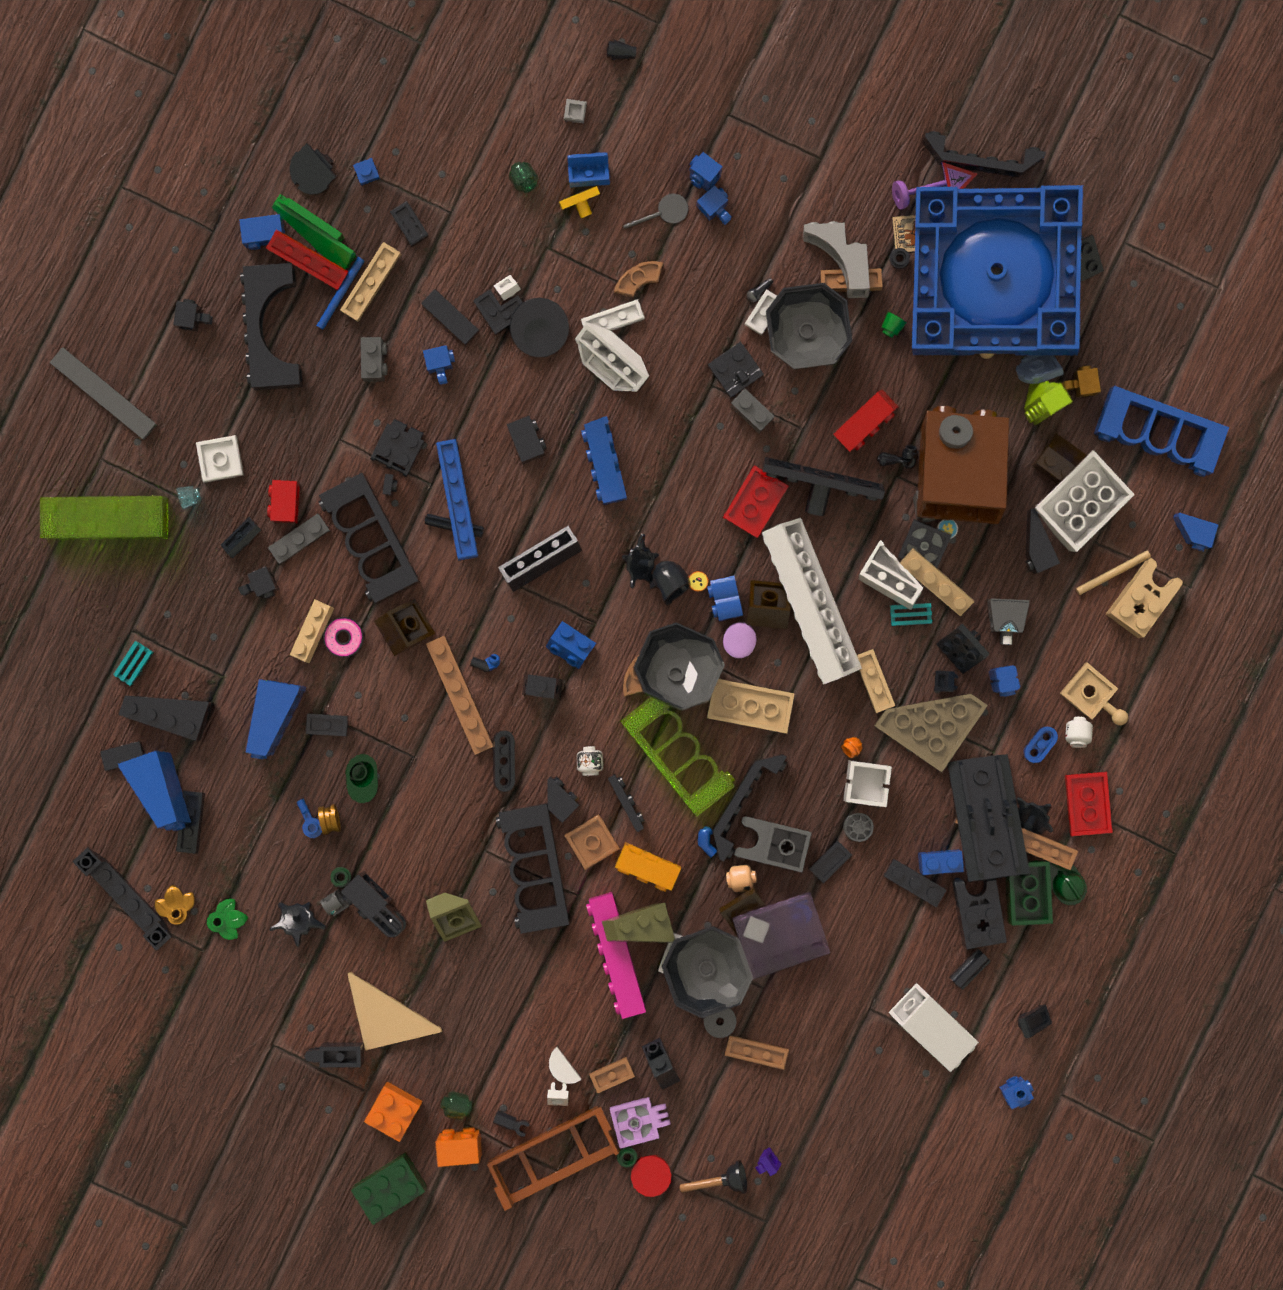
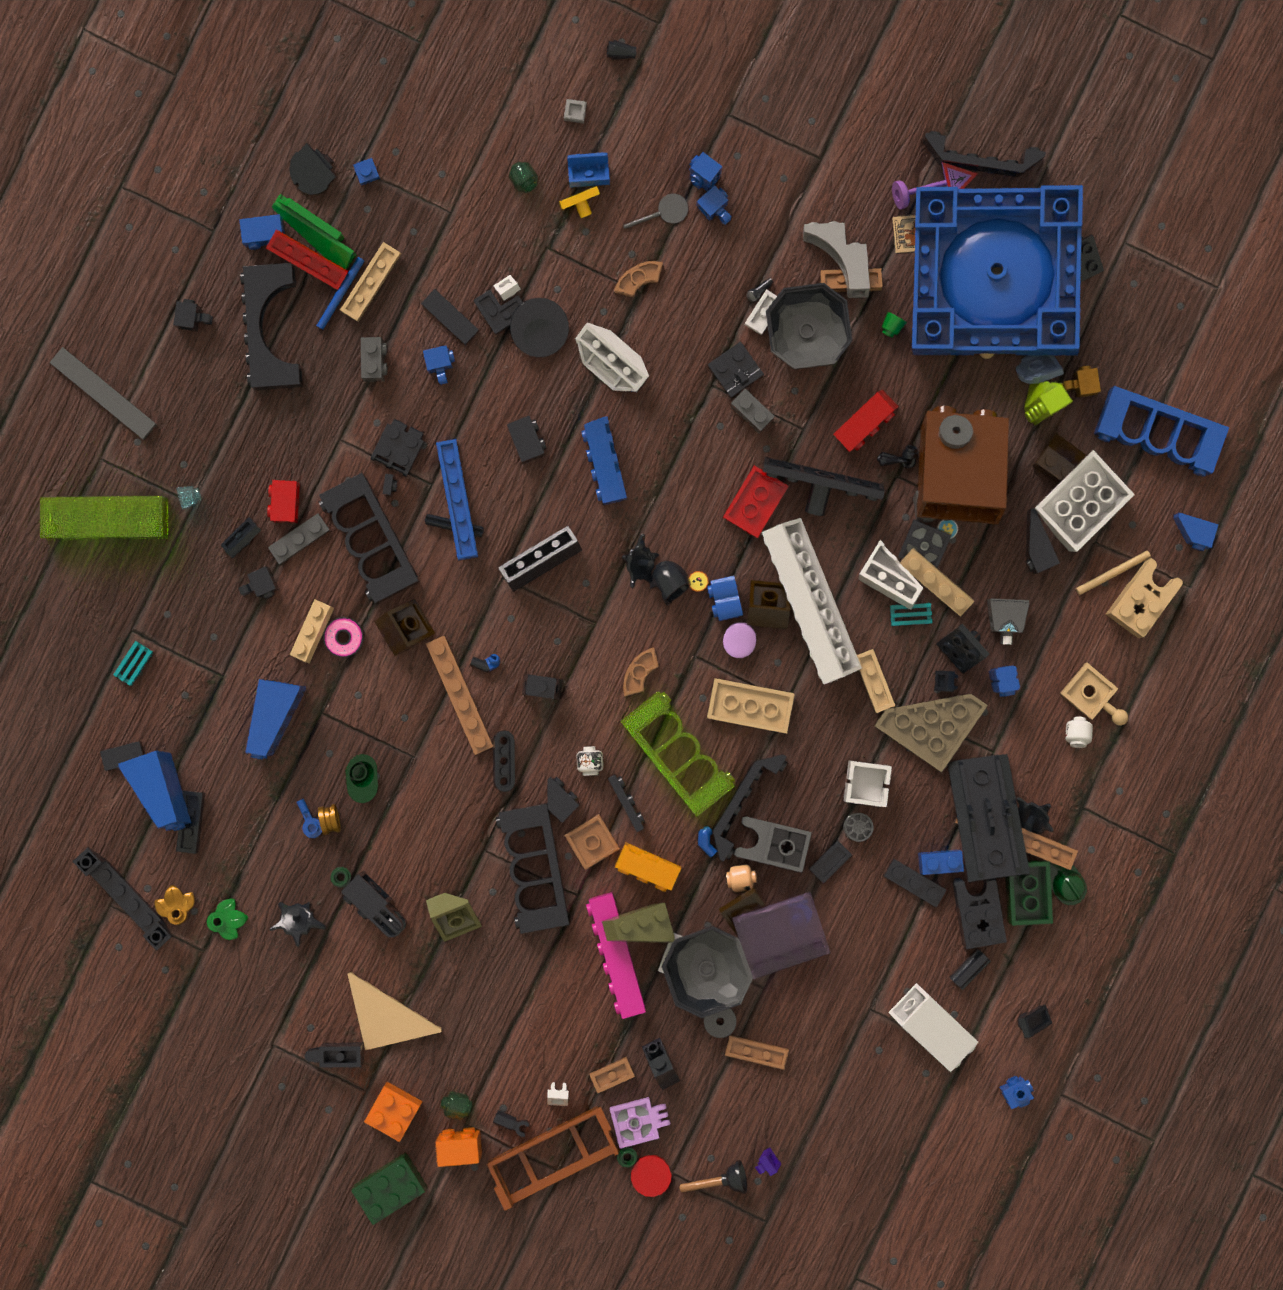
black wedge [118,696,214,741] -> none
white tile [196,435,244,483] -> none
black plate [306,714,349,736] -> none
dark grey leg [320,889,350,916] -> none
black plate [390,201,429,247] -> none
blue bracket [546,621,596,669] -> none
white tile [549,1046,582,1084] -> none
white tile [581,299,645,331] -> none
dark grey rock [633,623,725,711] -> none
light grey tile [743,916,770,943] -> none
orange plate [841,737,862,758] -> none
black plate [889,248,910,269] -> none
blue plate [1024,727,1058,763] -> none
red plate [1065,772,1112,836] -> none

